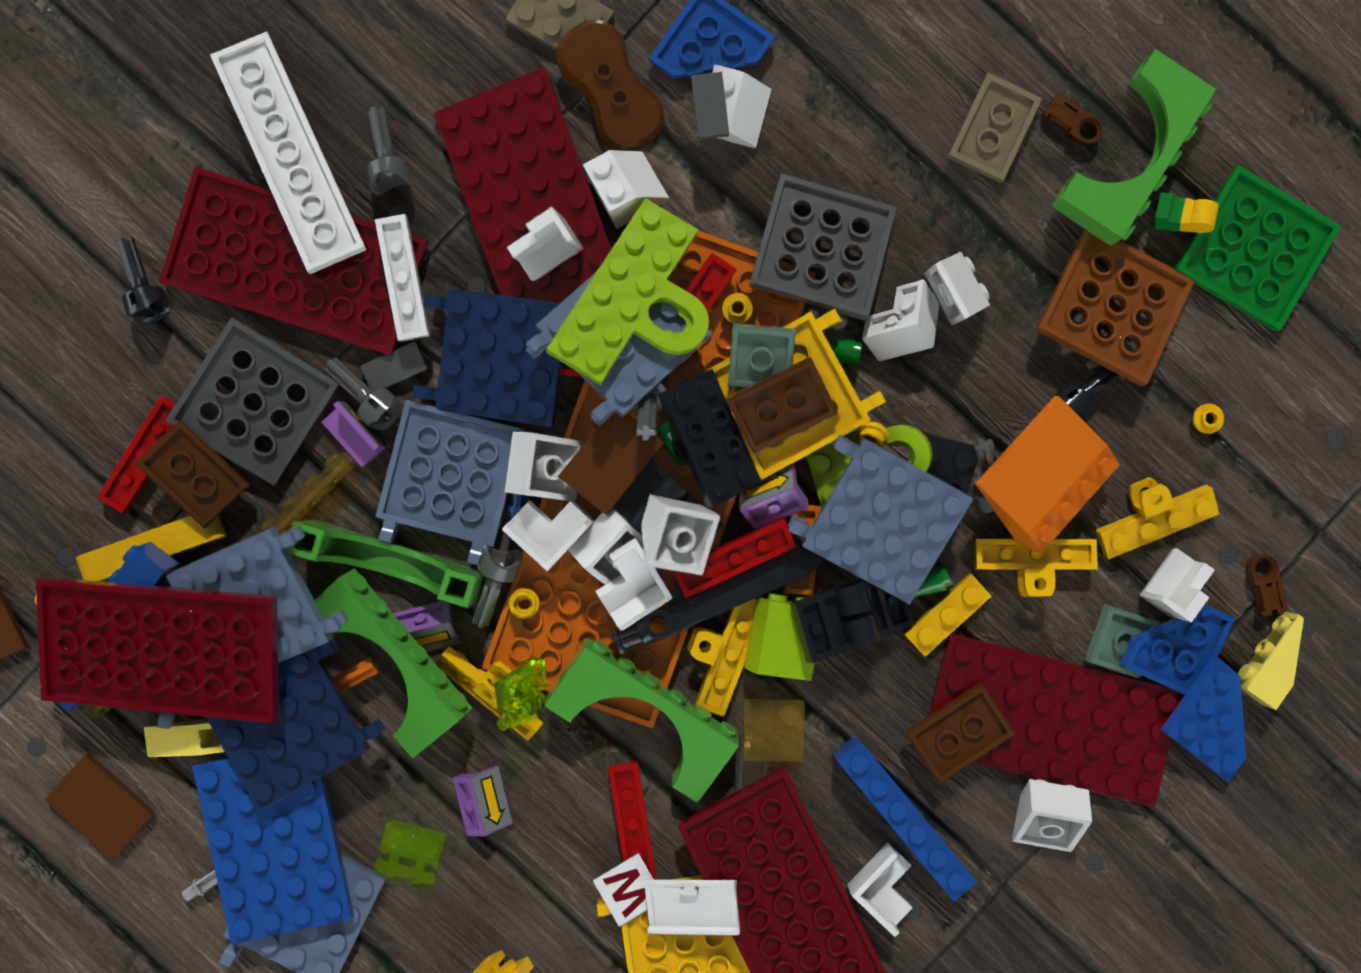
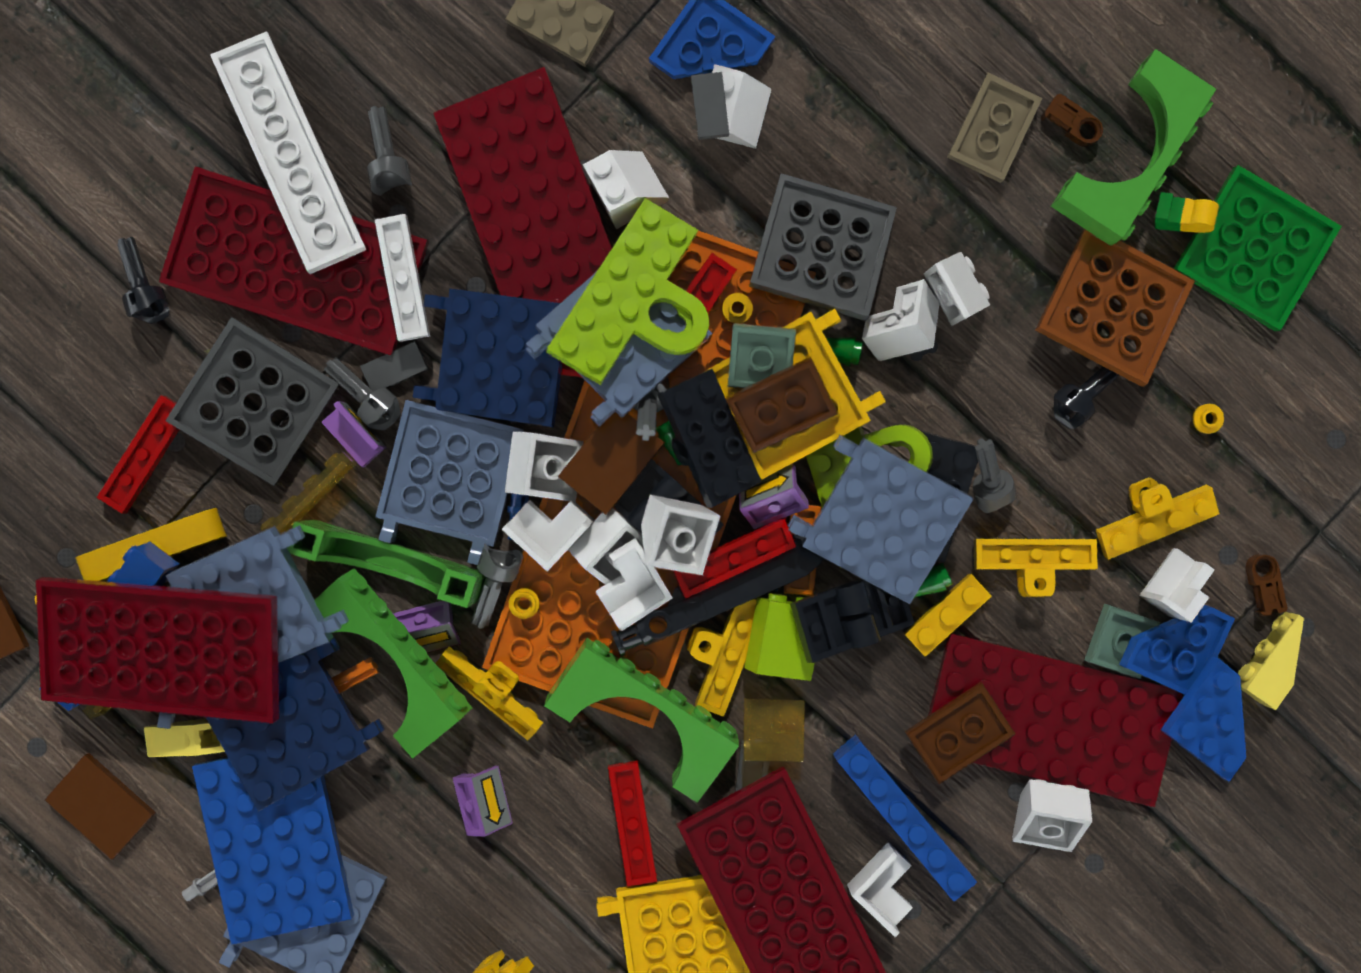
reddish brown tile [135,420,250,529] -> none
clear neon green plate [374,818,447,886] -> none
clear neon green plate [494,657,547,731] -> none
white panel [507,207,584,282] -> none
reddish brown plate [556,19,665,151] -> none
white sticker [593,853,654,927] -> none
white door [644,879,740,935] -> none
yellow plate [858,422,890,447] -> none
orange slope [975,395,1120,553] -> none

